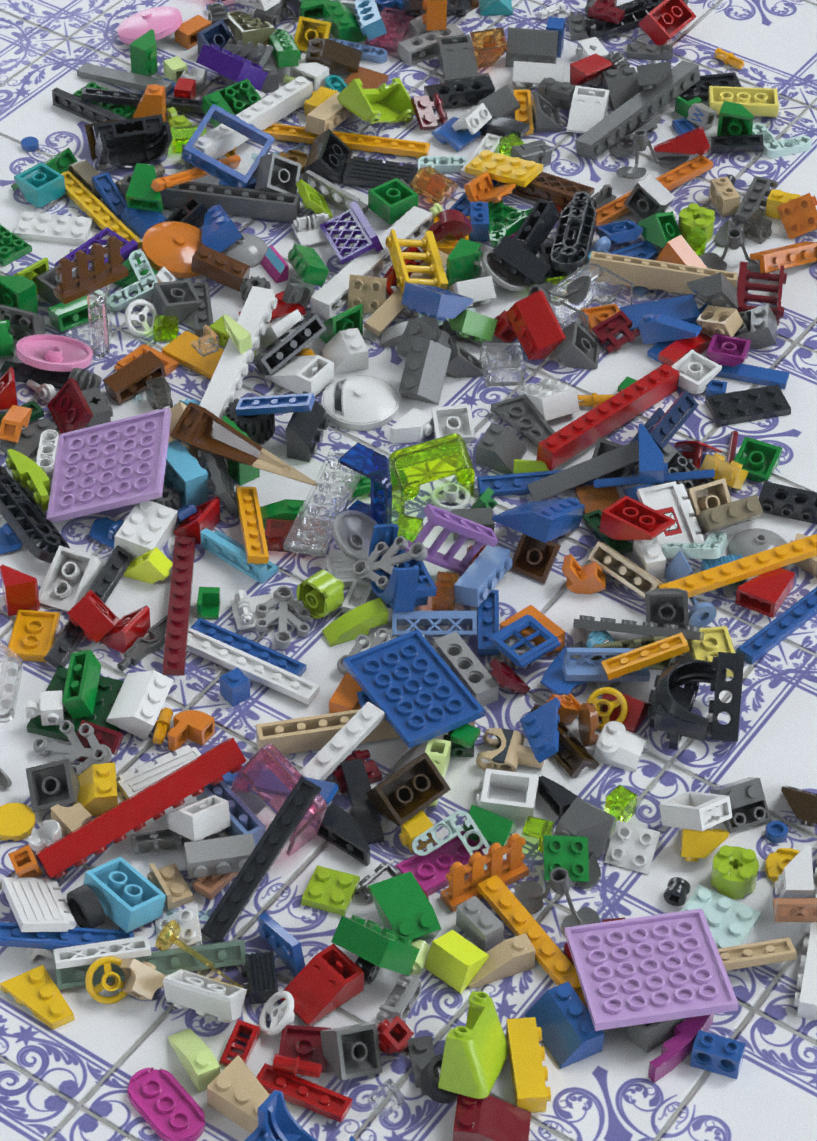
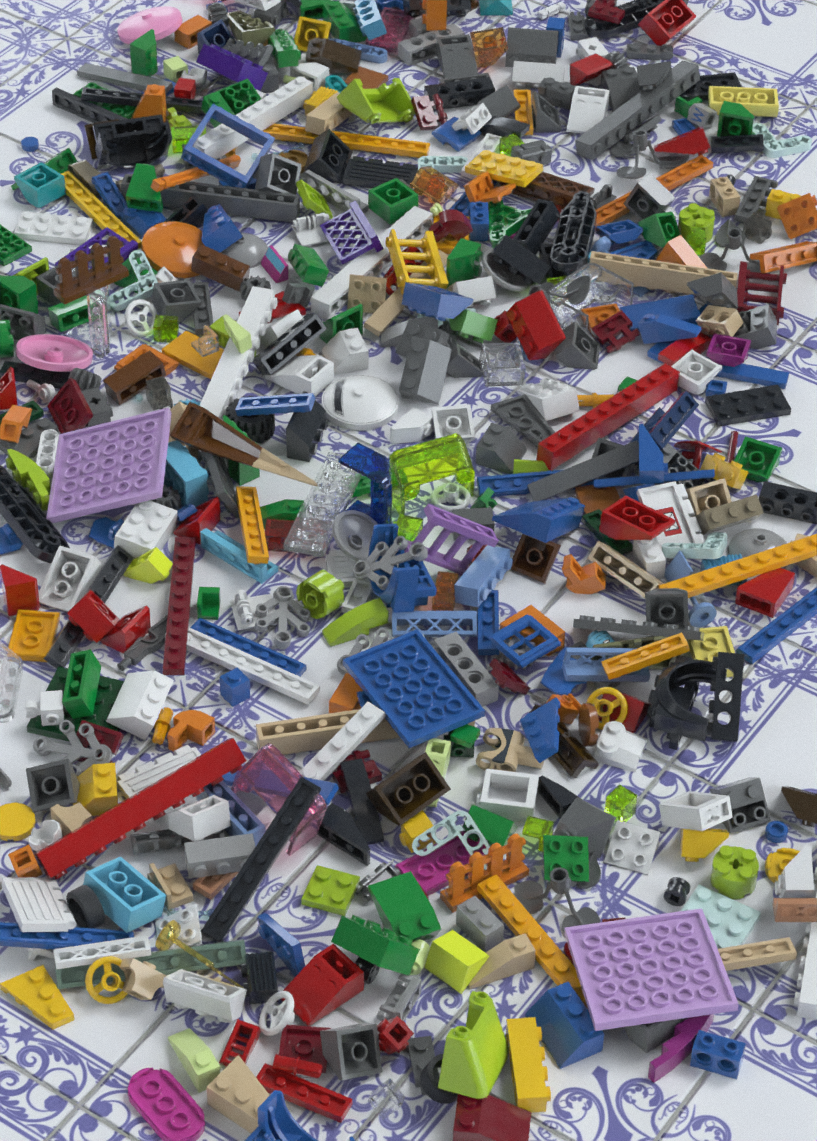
light orange axle [714,48,745,70] -> none

